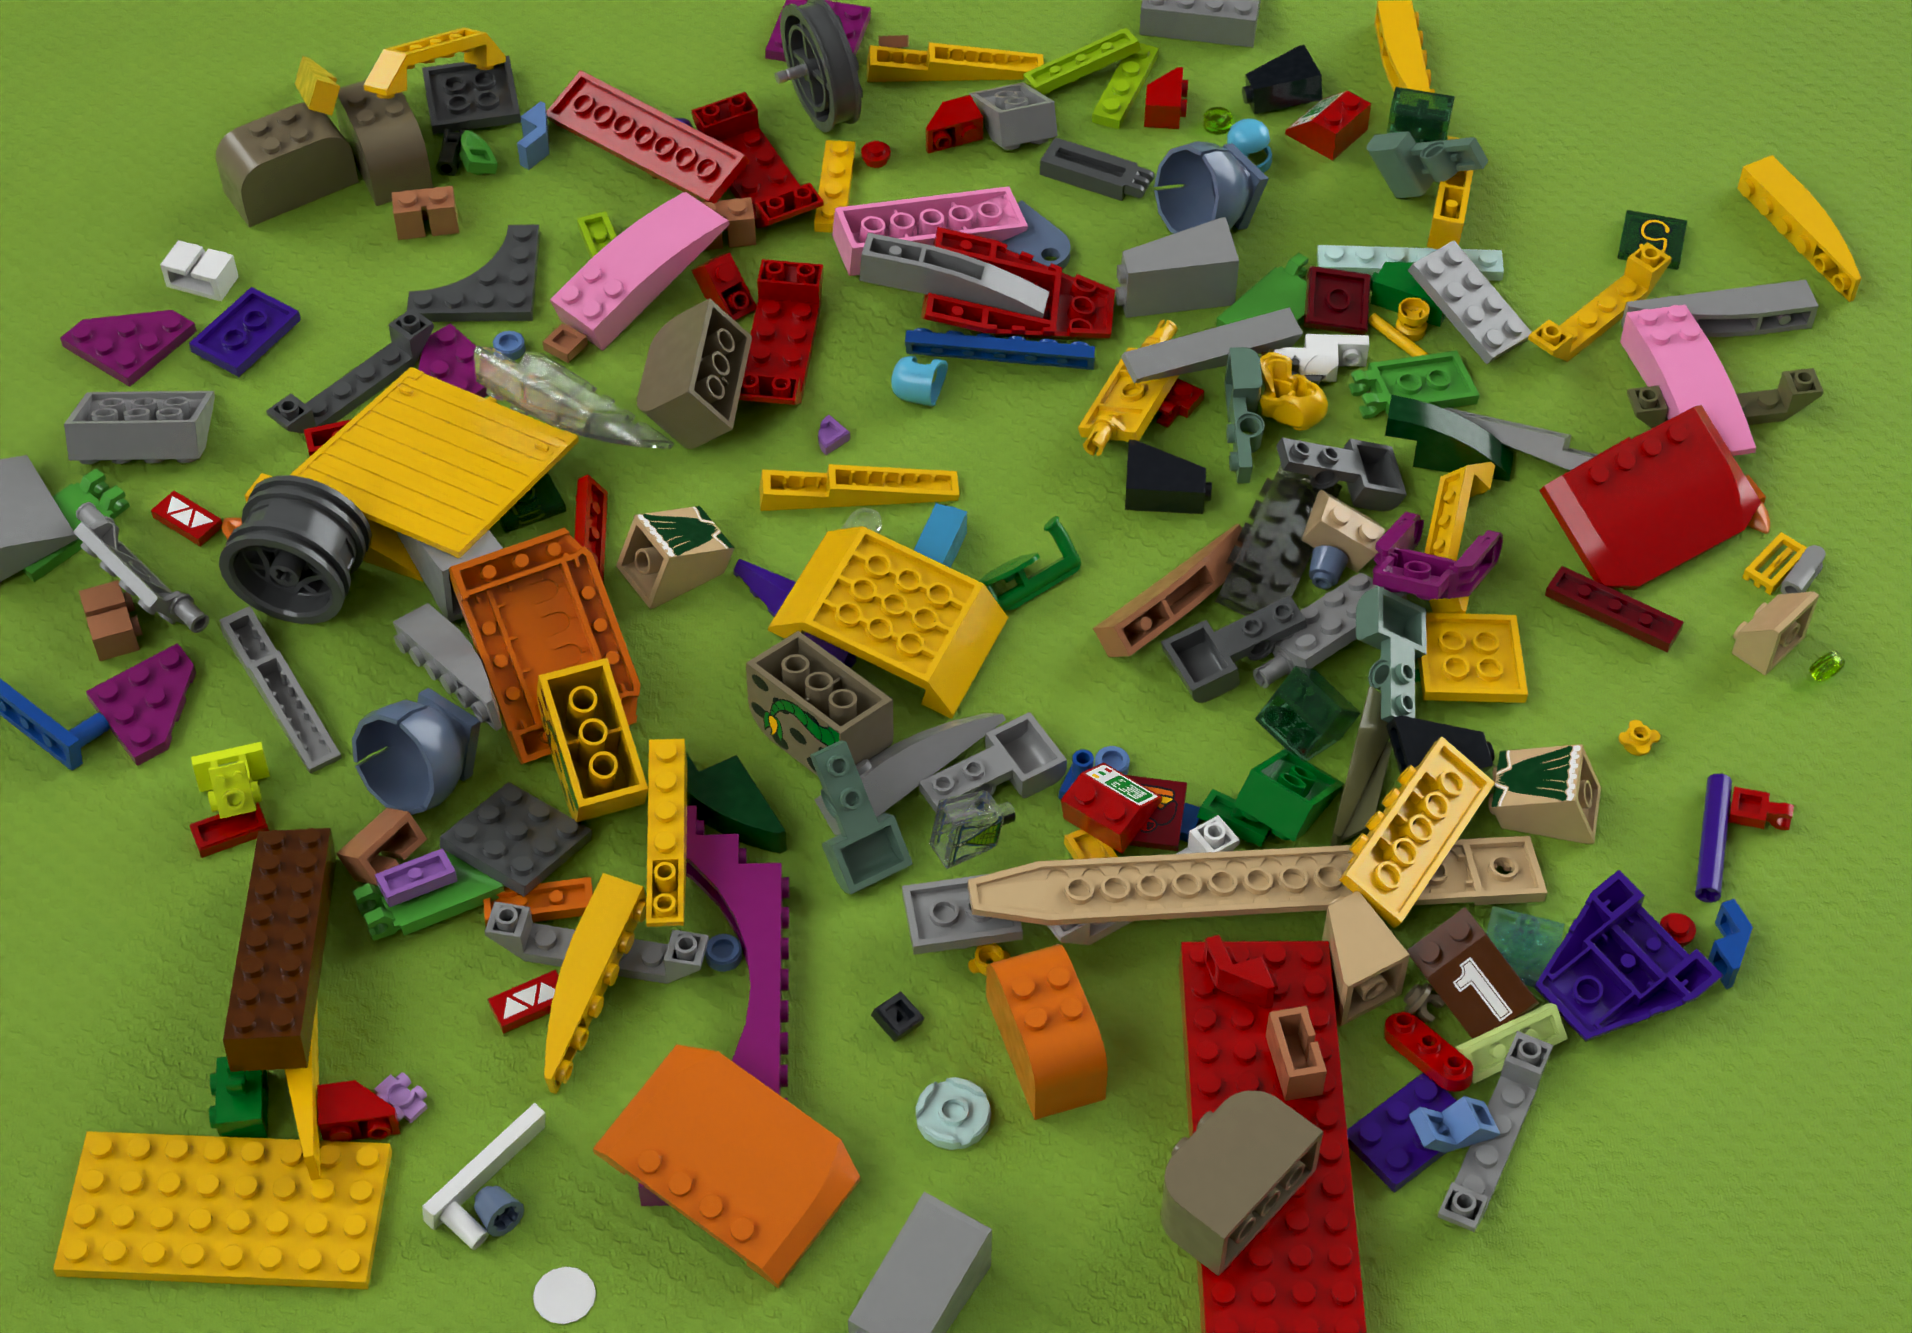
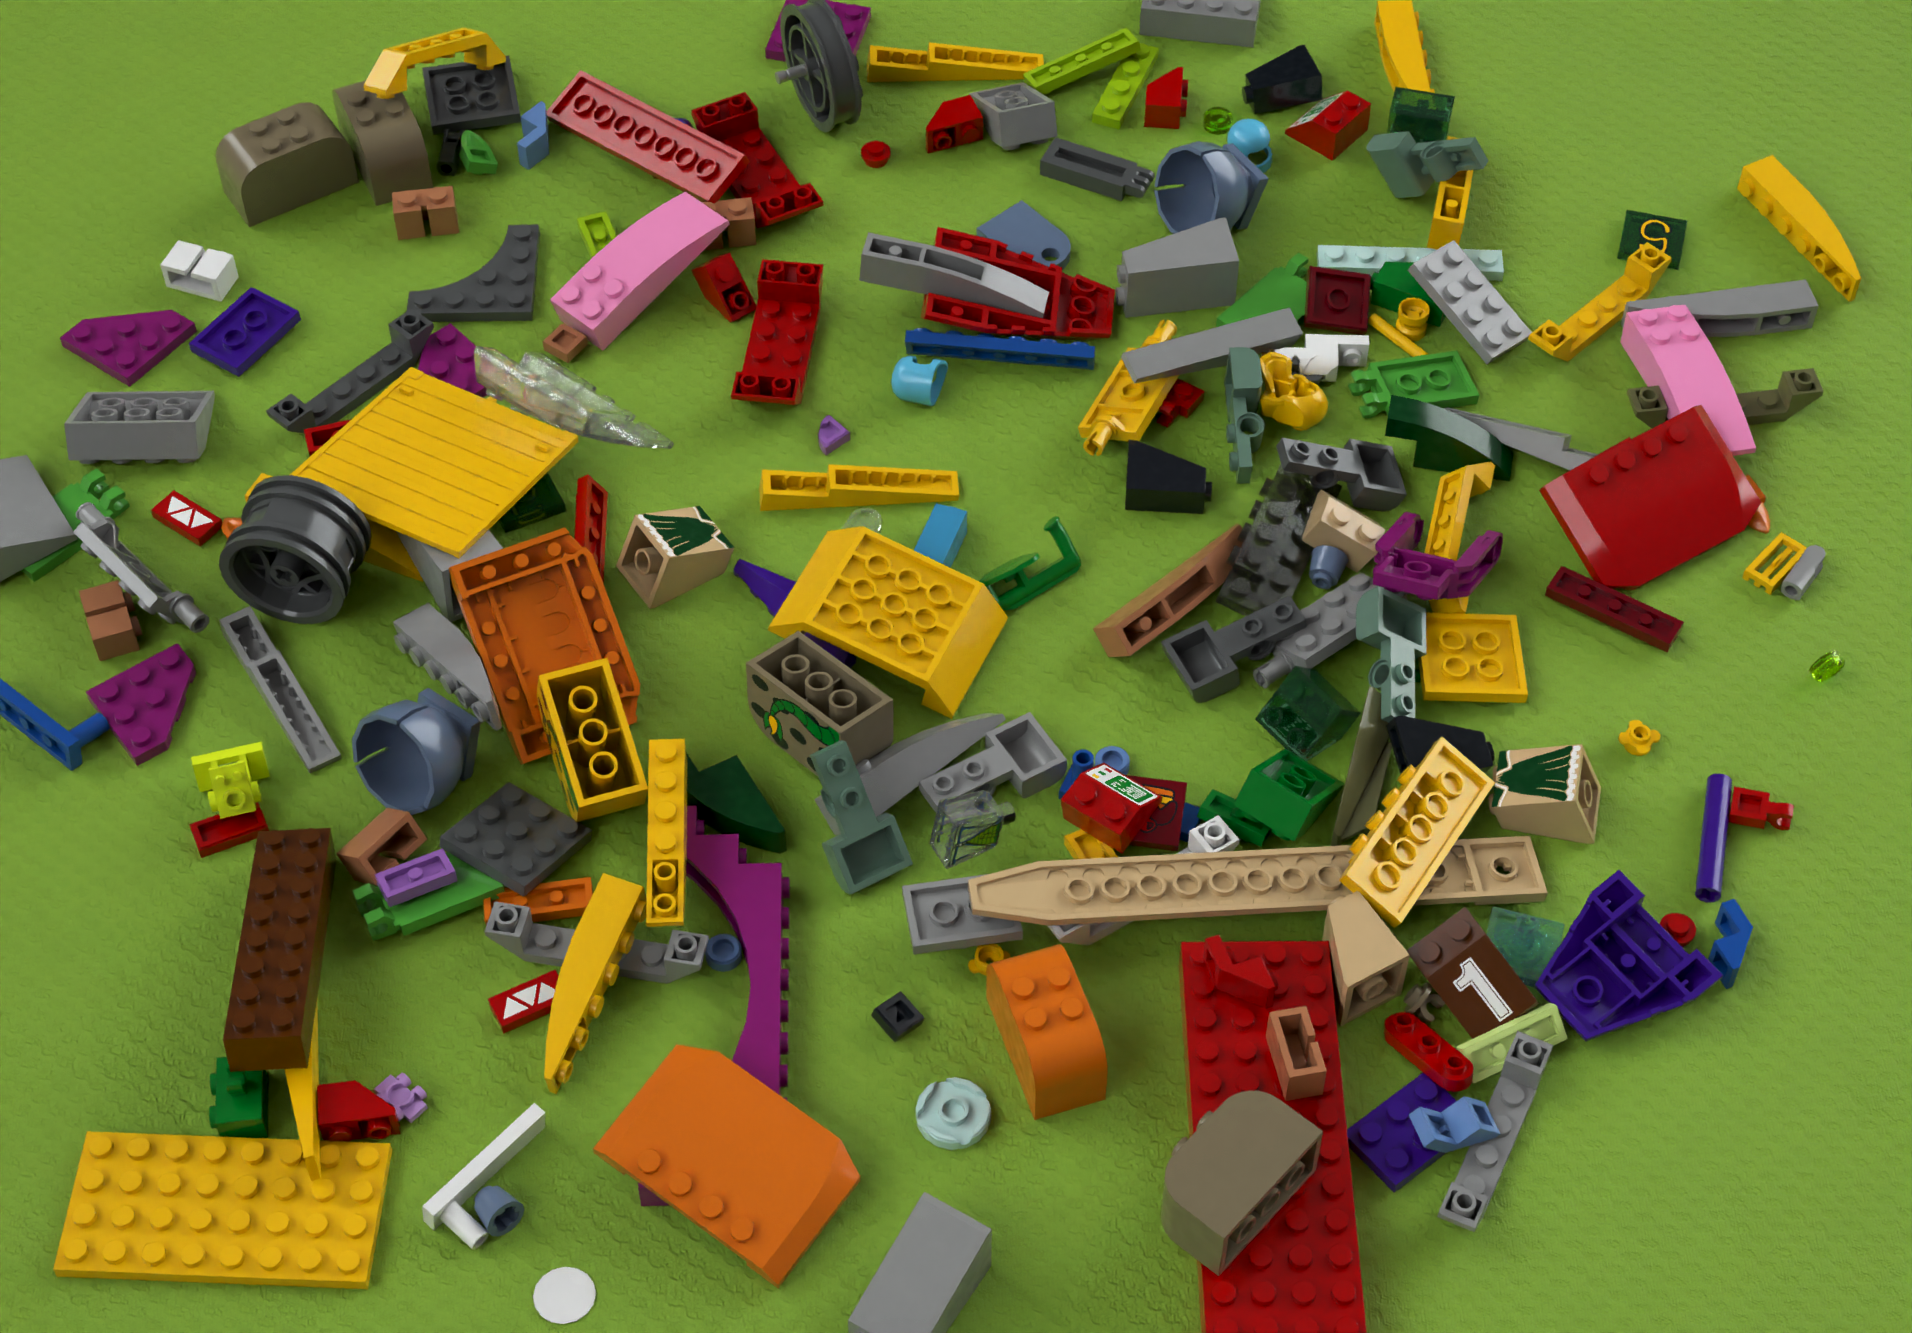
yellow slope [295,56,340,116] -> none
medium blue tile [493,331,525,361] -> none
dark tan brick [637,298,752,449] -> none
yellow plate [814,140,856,233] -> none
bright pink slope [832,186,1028,276] -> none
nougat plate [878,35,909,49] -> none
tan slope [1732,591,1819,675] -> none

